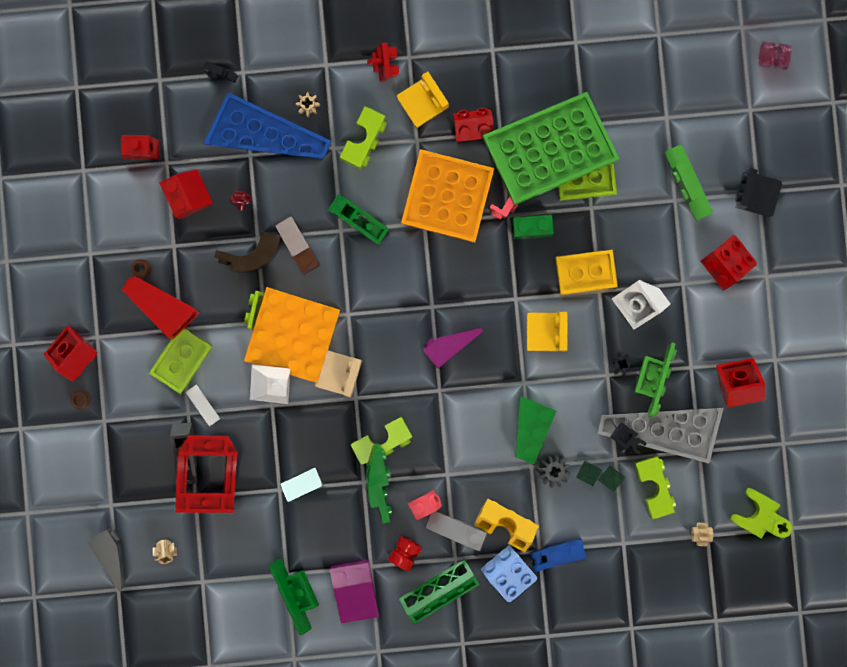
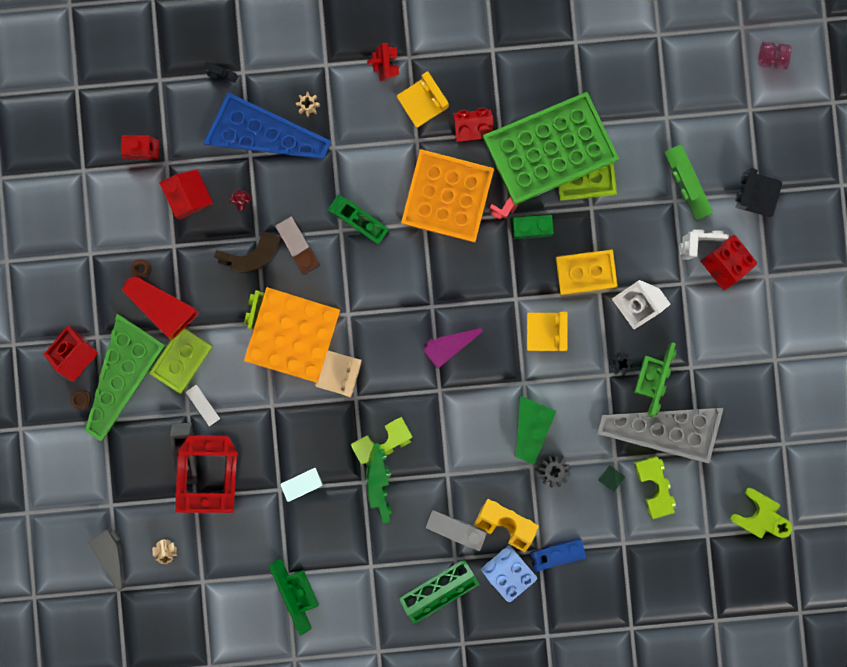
white slope [250,364,291,404] -> none
magenta slope [330,559,379,624] -> none
lime arch [340,106,387,170] -> none
red wheel [388,535,423,571] -> none
coral bracket [408,490,442,520] -> none
clear green tile [576,460,602,486] -> none
black plate [610,422,647,454] -> none
tan gear [691,523,713,546] -> none
red slope [716,358,766,408] -> none
none -> bright green wing [85,314,166,441]
none -> white bracket [679,230,729,260]

